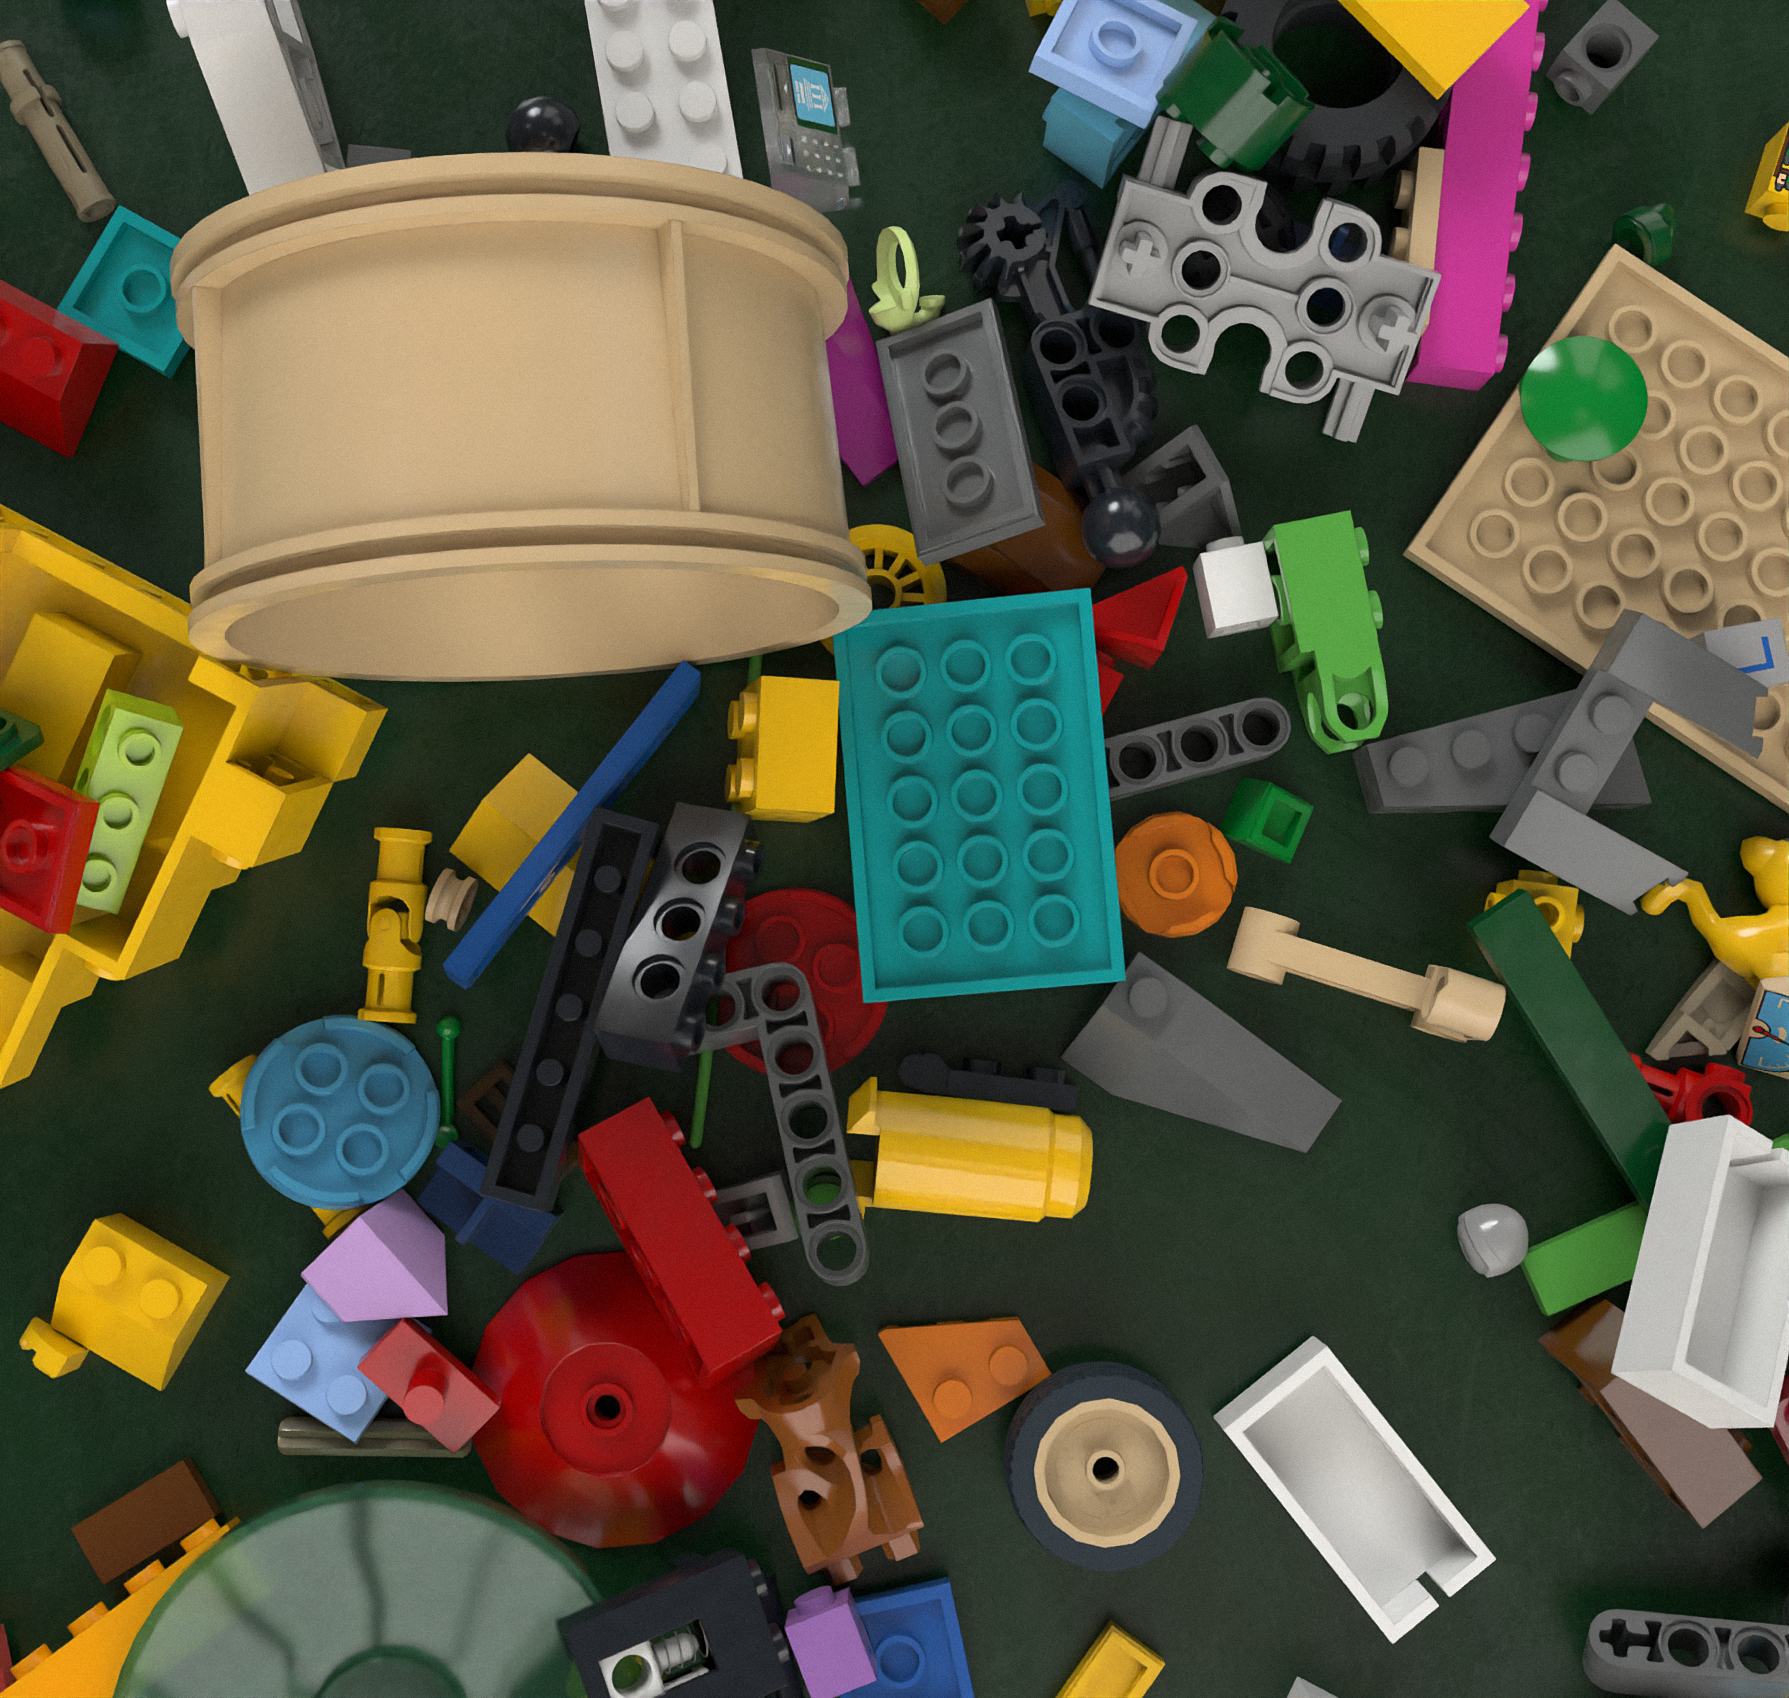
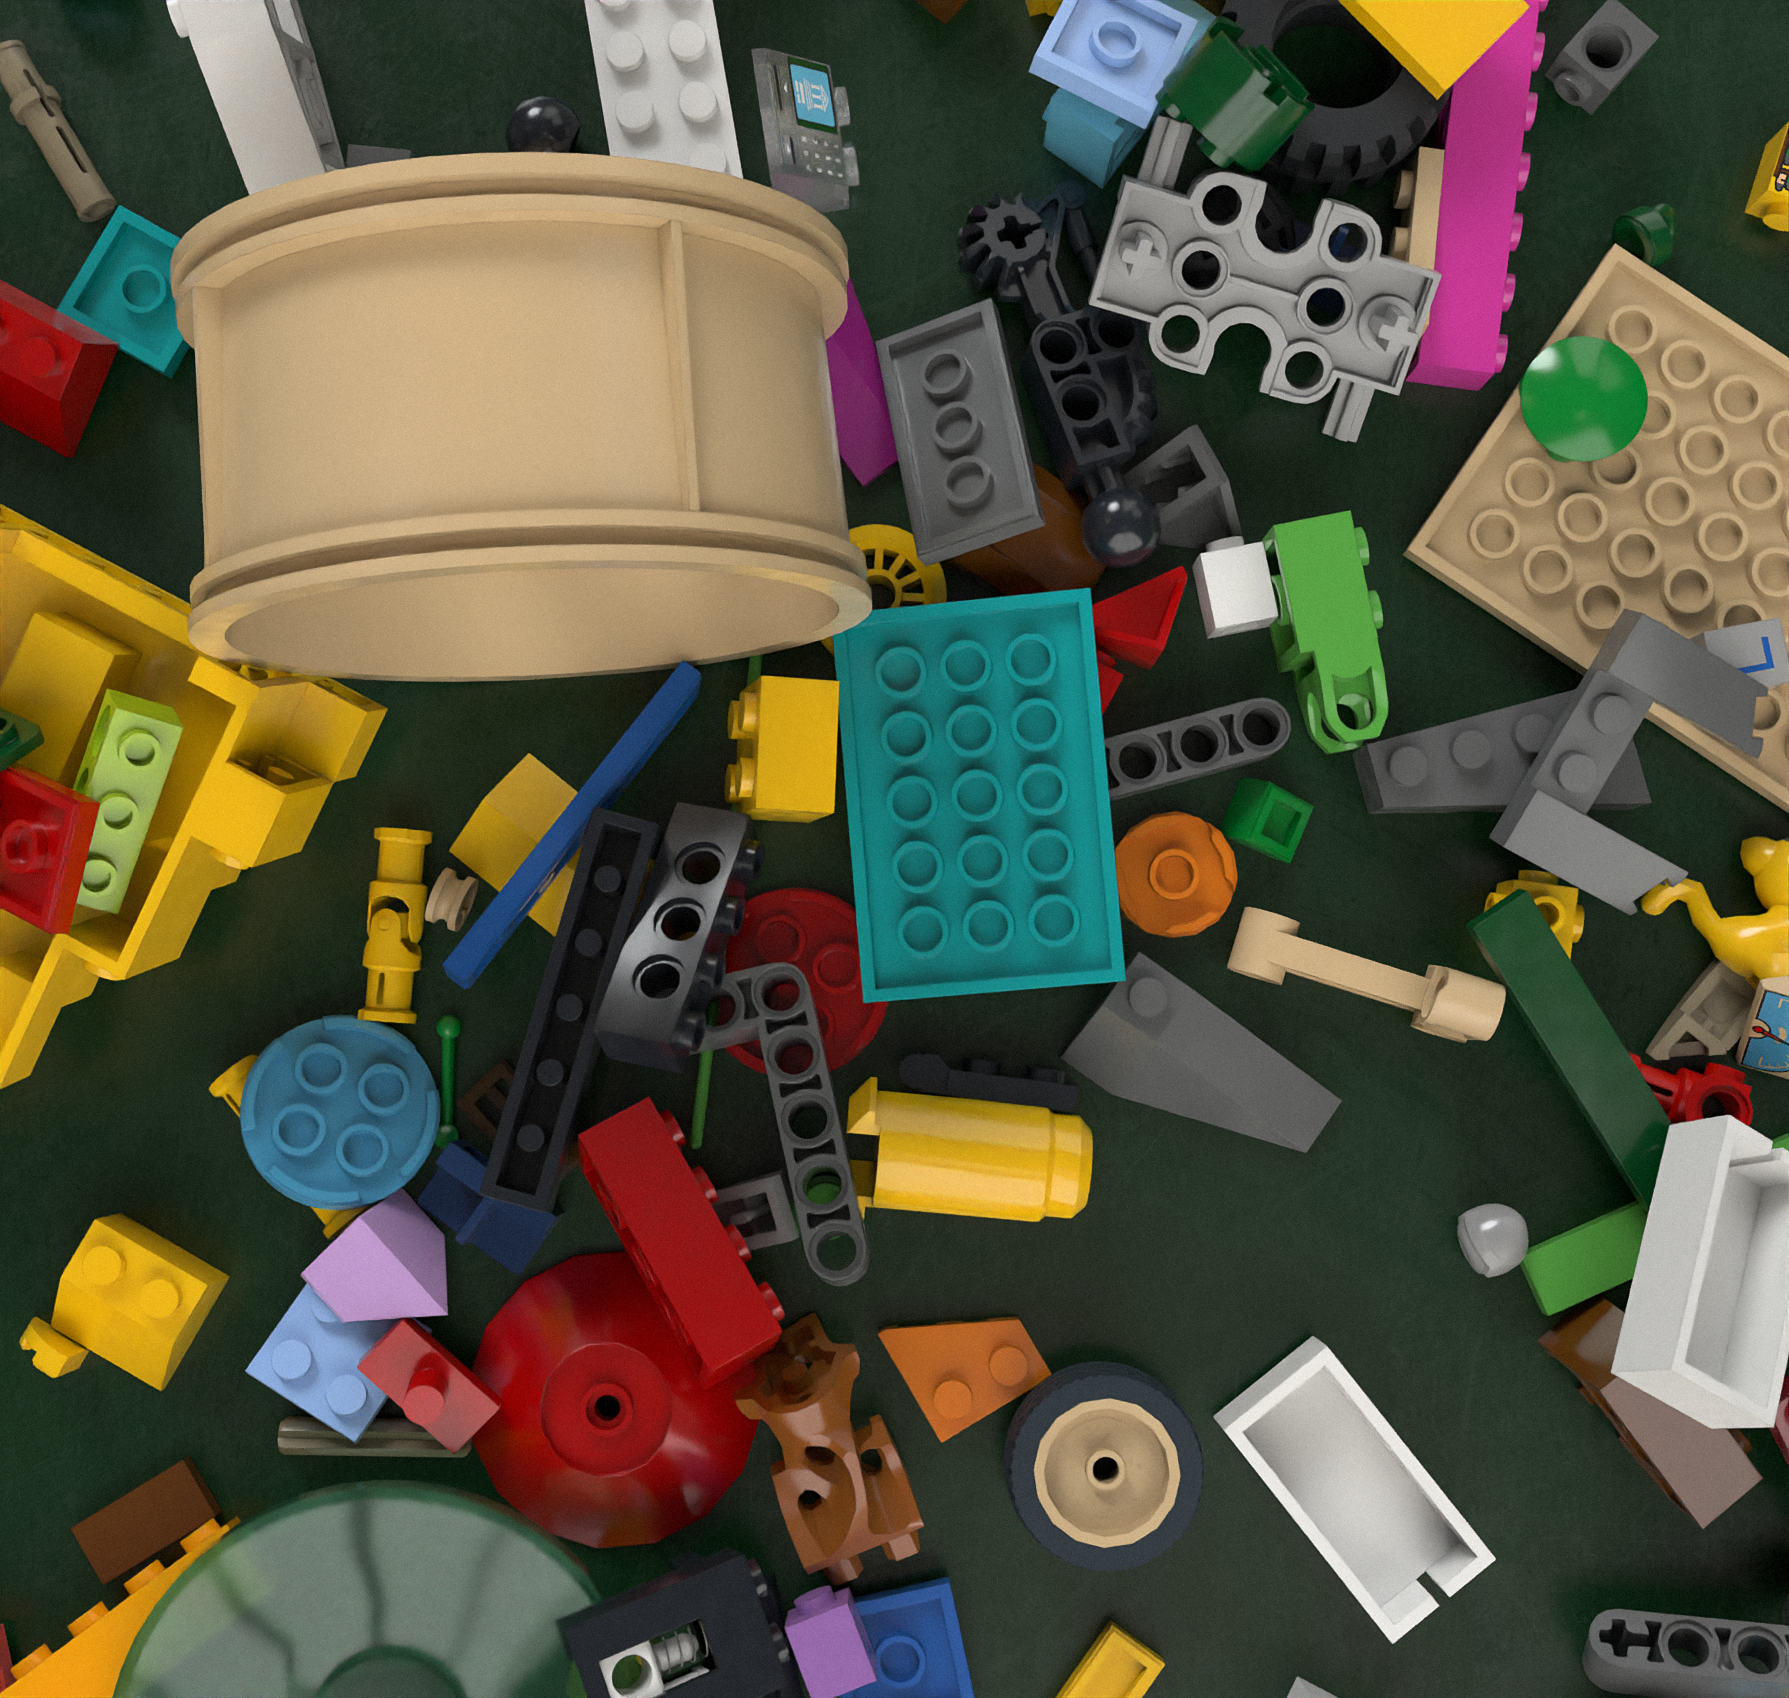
yellowish green piece [869,226,946,335] -> none

